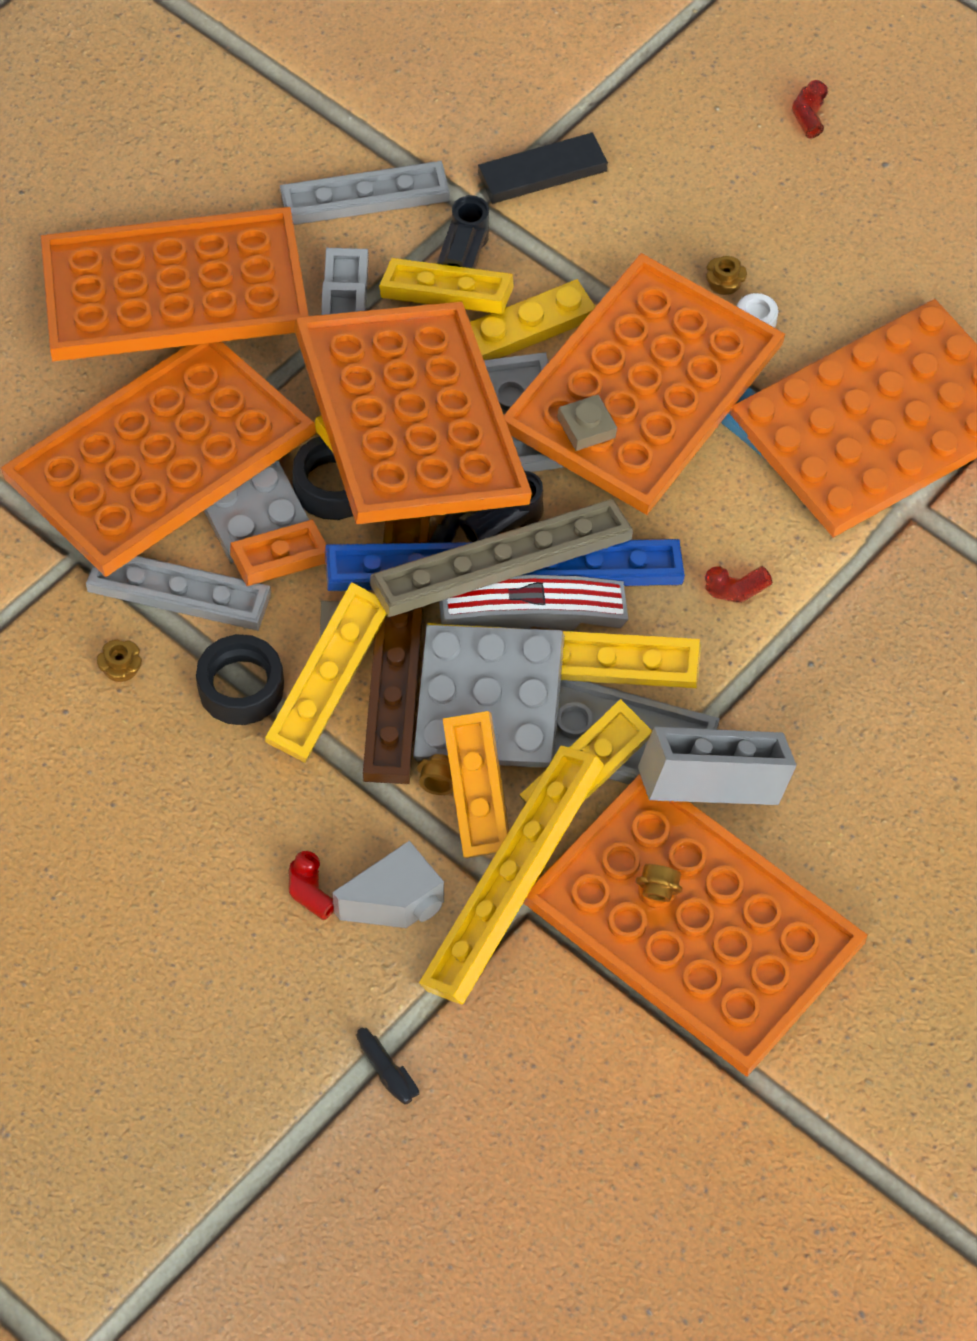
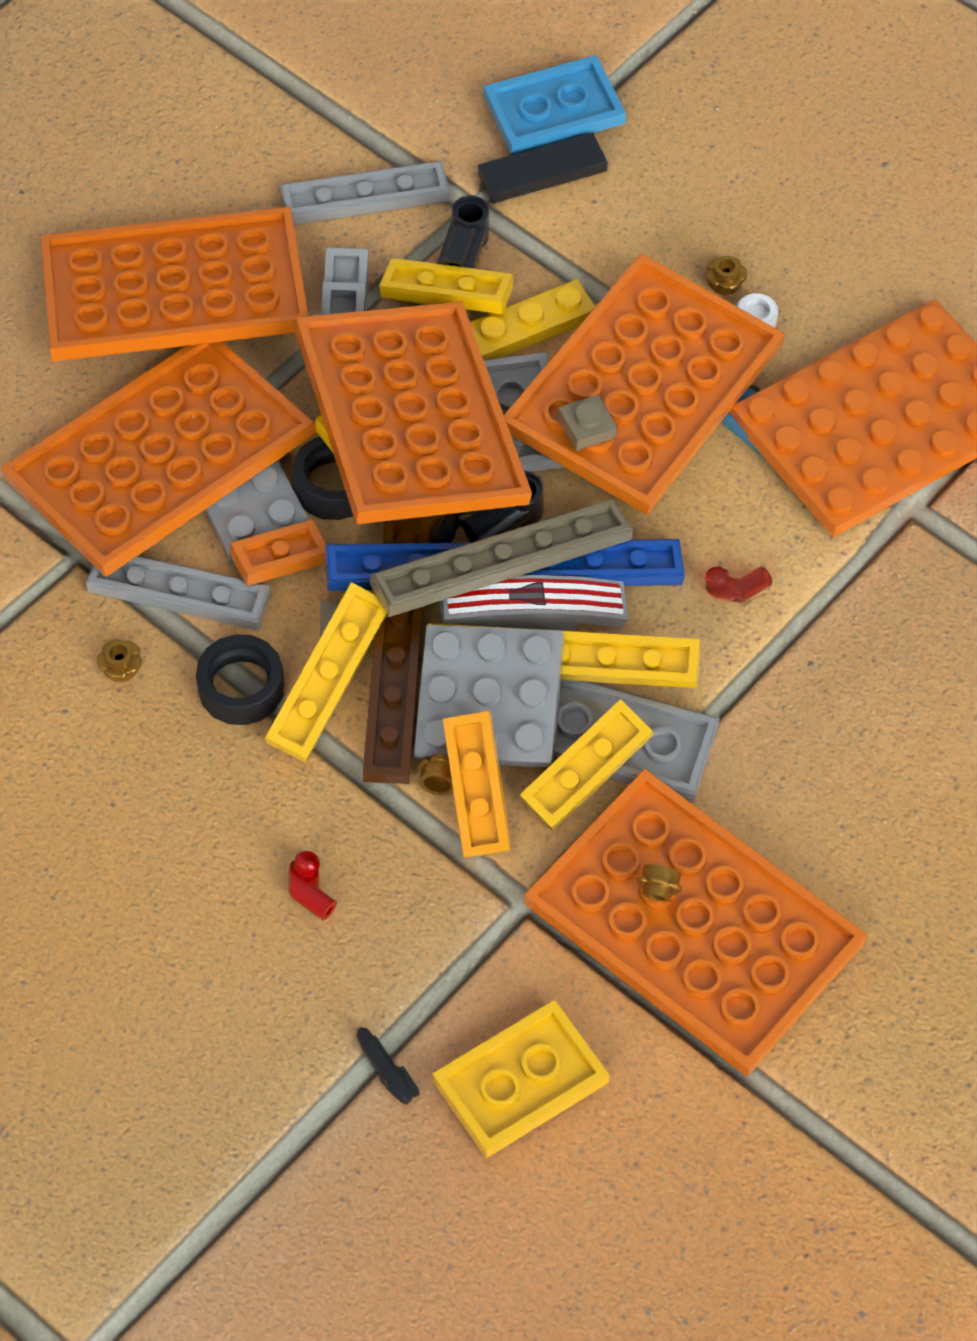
light grey slope [332,841,444,928] -> none
yellow plate [419,745,604,1005] -> none
light grey brick [638,727,797,805] -> none
clear red arm [792,80,828,139] -> none
none -> yellow plate [432,999,610,1158]
none -> dark azure plate [483,55,626,155]

